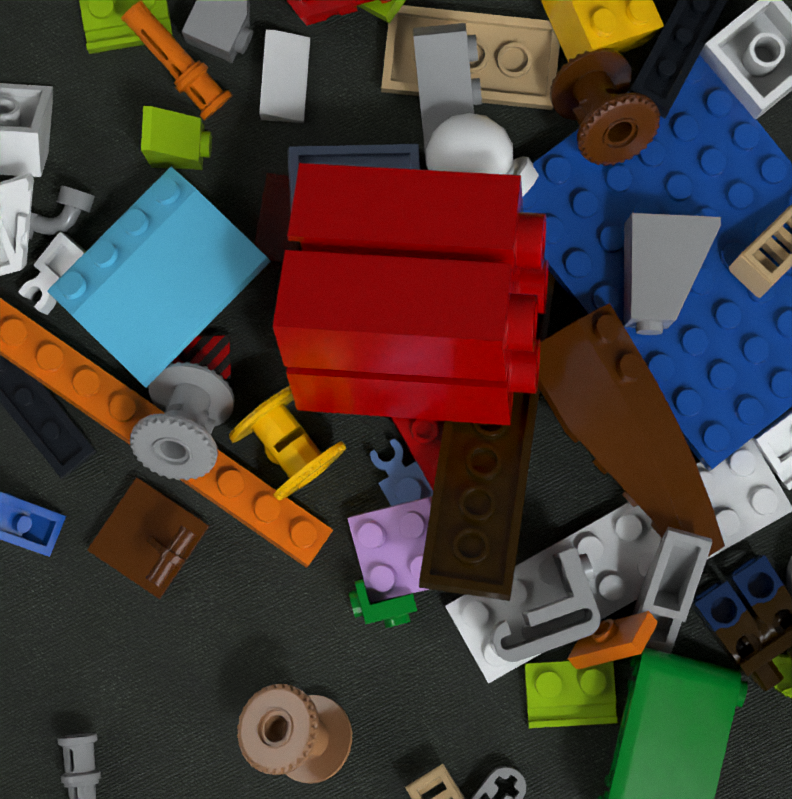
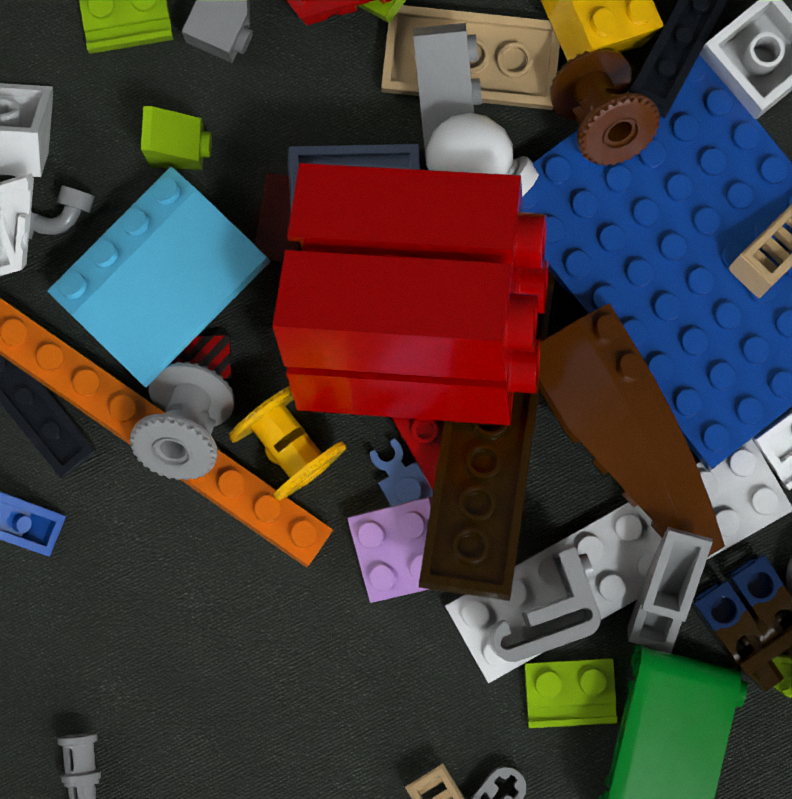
white plate [18,231,86,315] -> none
reddish brown plate [87,477,210,599] -> none
orange pin [121,0,233,121] -> none
medium nougat hose [237,684,353,784] -> none
white slope [259,29,310,123] -> none
green bracket [349,579,417,628] -> none
orange plate [567,611,658,670] -> none
light grey slope [623,213,721,335] -> none

